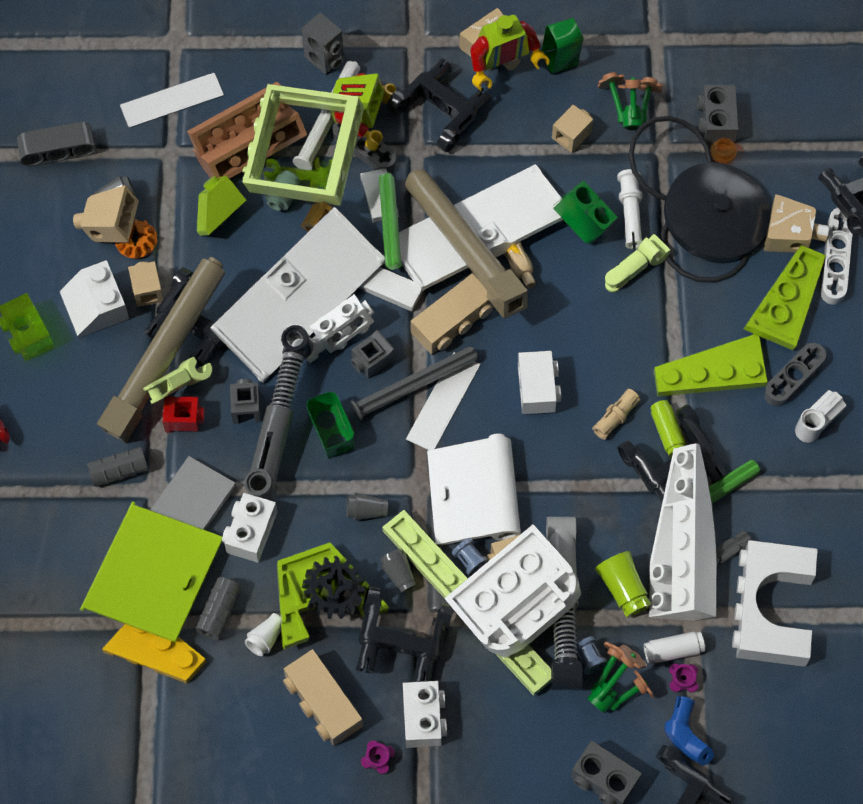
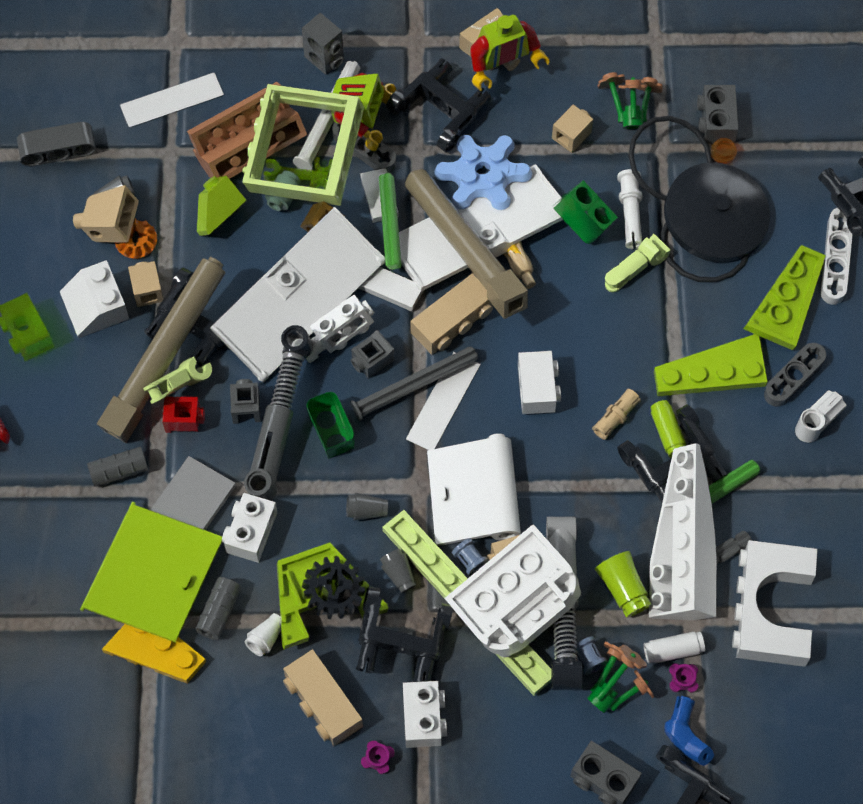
green piece [541,18,584,74] -> none
tan torso [764,194,829,253] -> none
none -> light blue plate [434,135,532,210]

